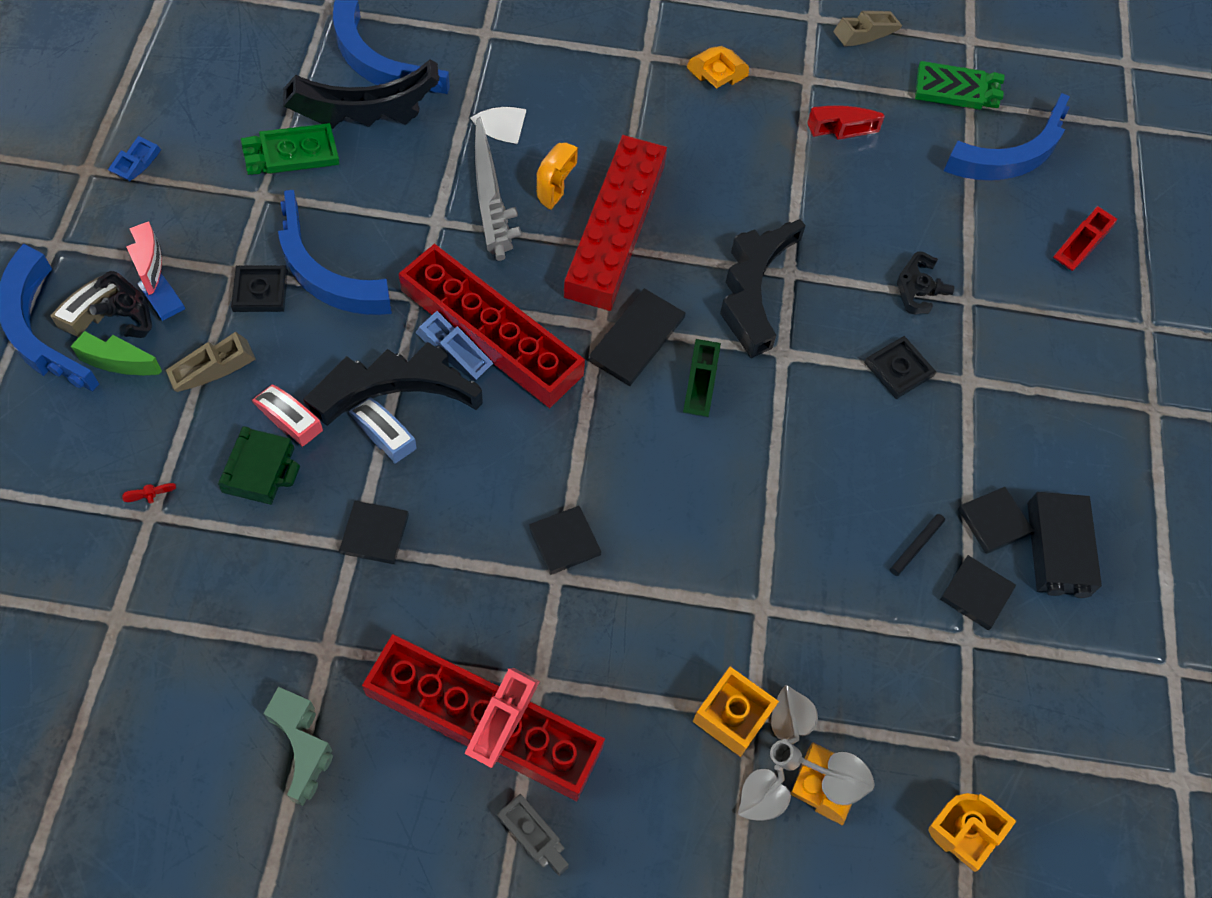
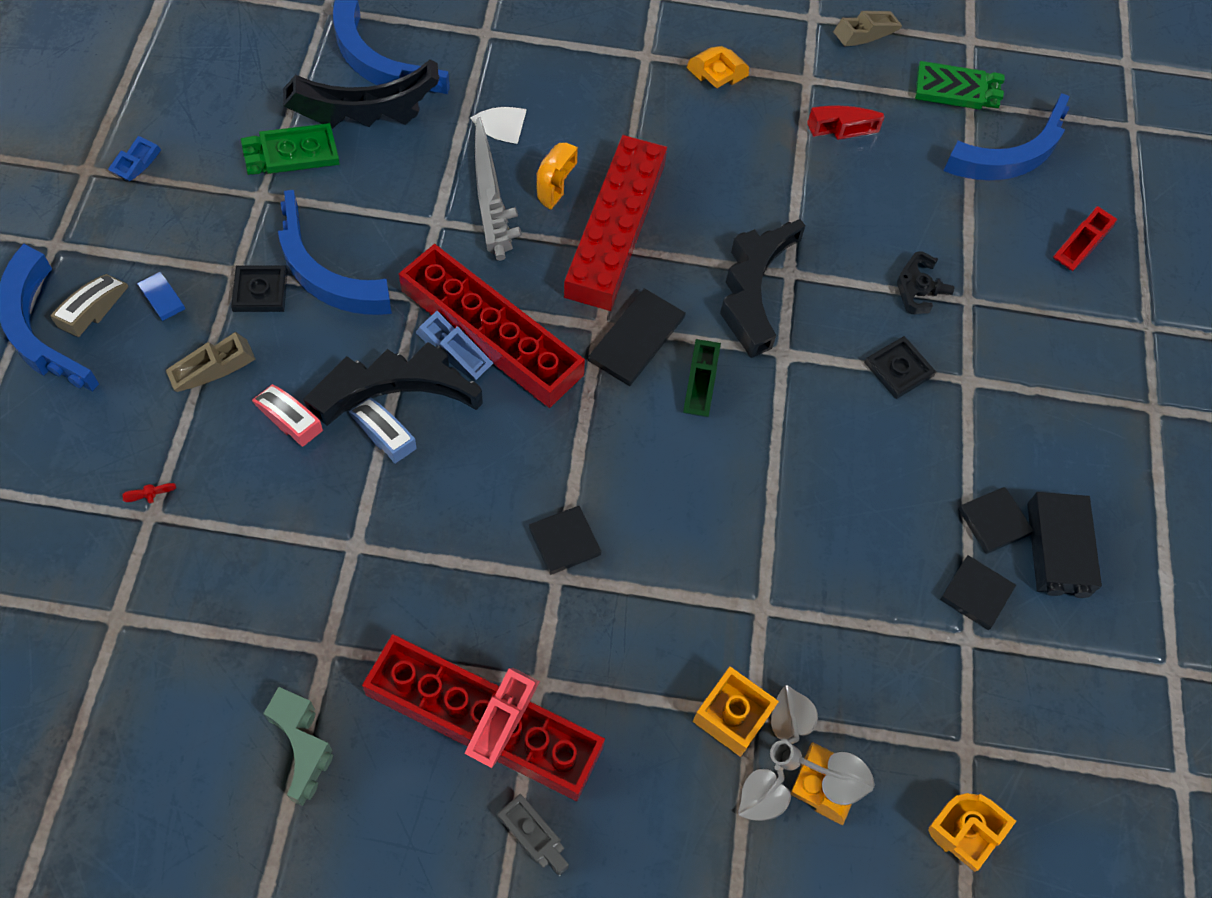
bright green slope [71,331,162,376] -> none
black piece [90,271,152,338] -> none
coral slope [126,221,162,295] -> none
dark green piece [218,426,300,505] -> none
black tile [339,501,409,565] -> none
black bar [890,514,945,576] -> none

